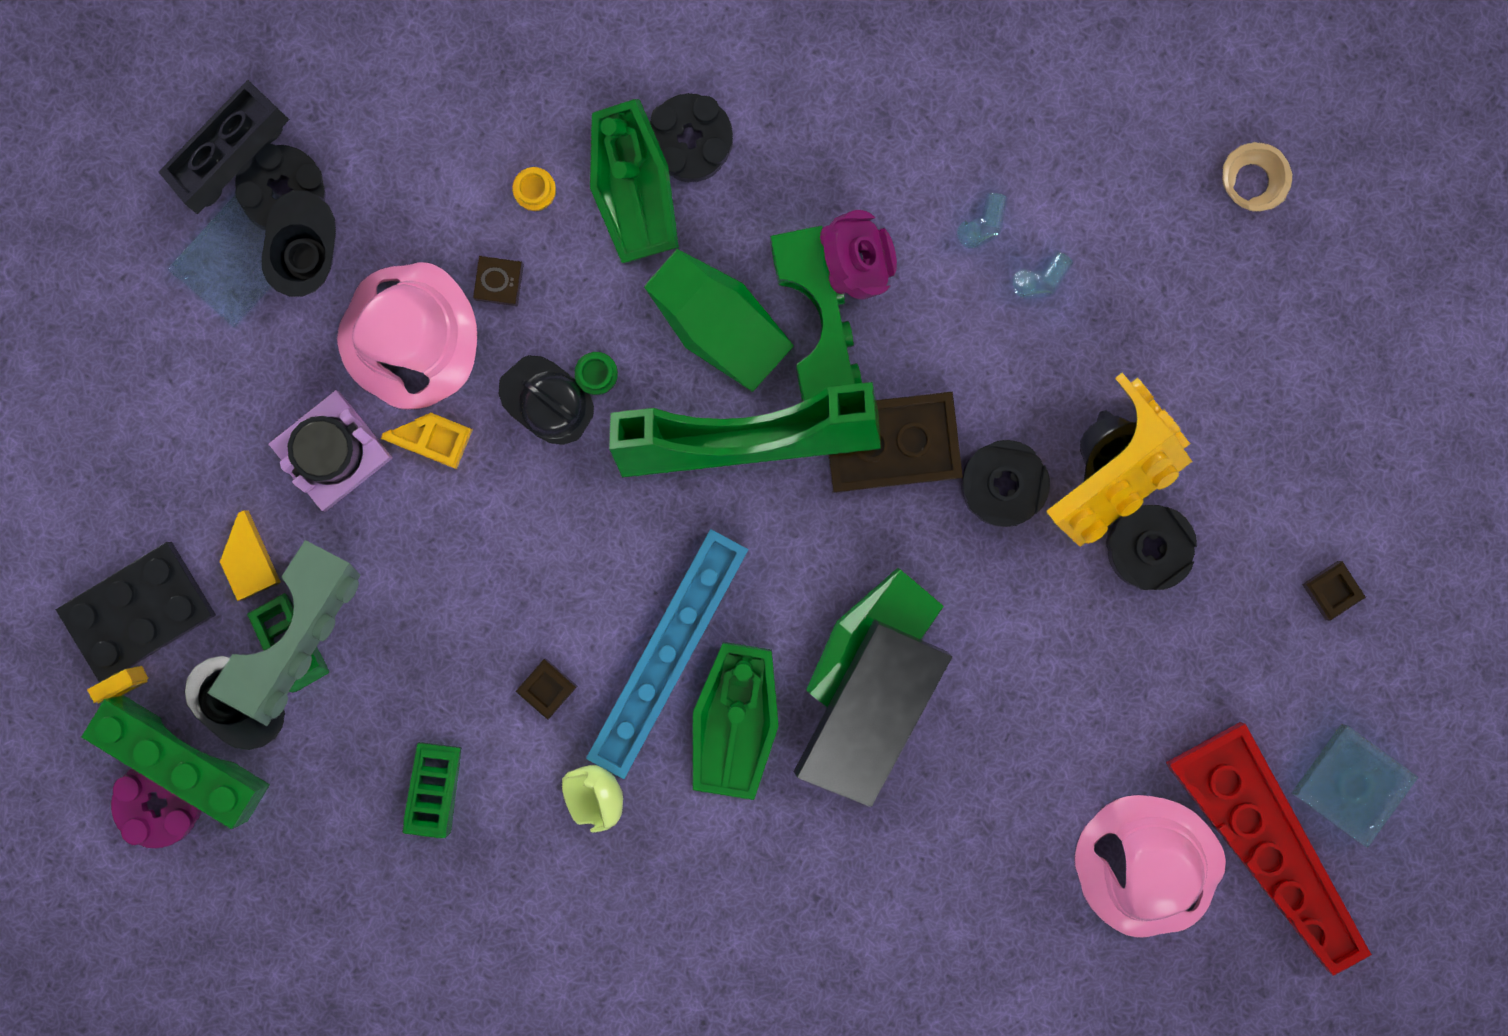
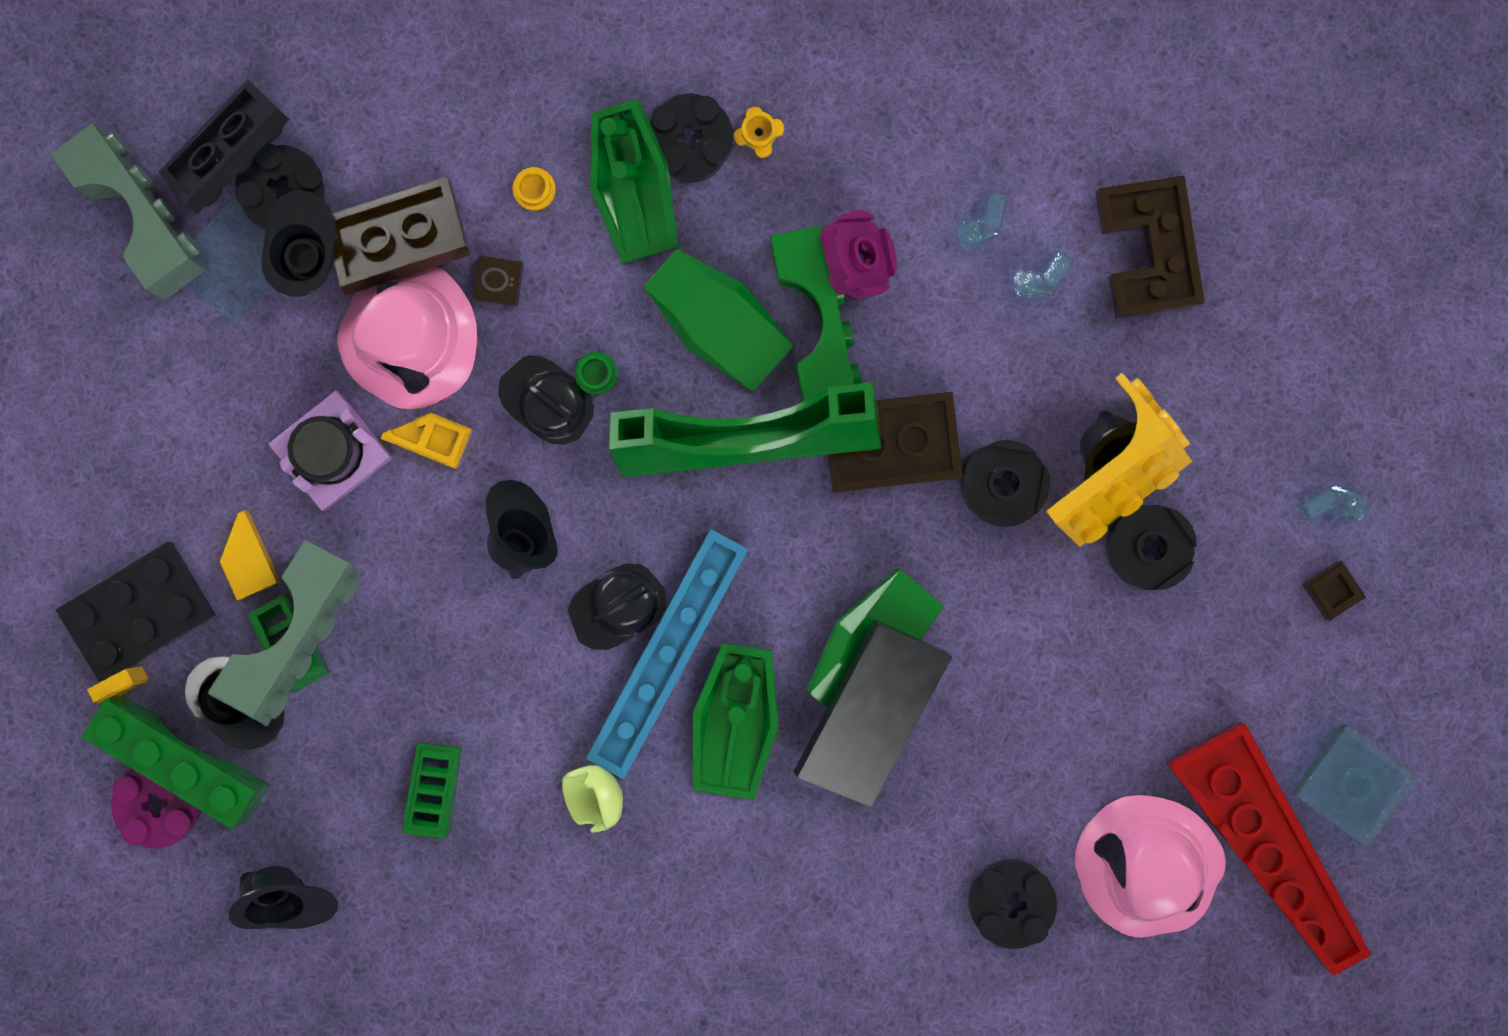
dark brown tile [515,658,578,720] -> none
tan piece [1223,142,1292,211] -> none
none -> sand green arch [50,123,206,301]
none -> black piece [228,866,338,929]
none -> plate [333,176,470,295]
none -> black piece [485,480,558,579]
none -> black piece [568,563,665,650]
none -> yellow plate [734,107,784,158]
none -> black plate [968,859,1057,949]
none -> dark brown plate [1095,175,1205,319]
none -> clear light blue arm [1298,485,1369,523]

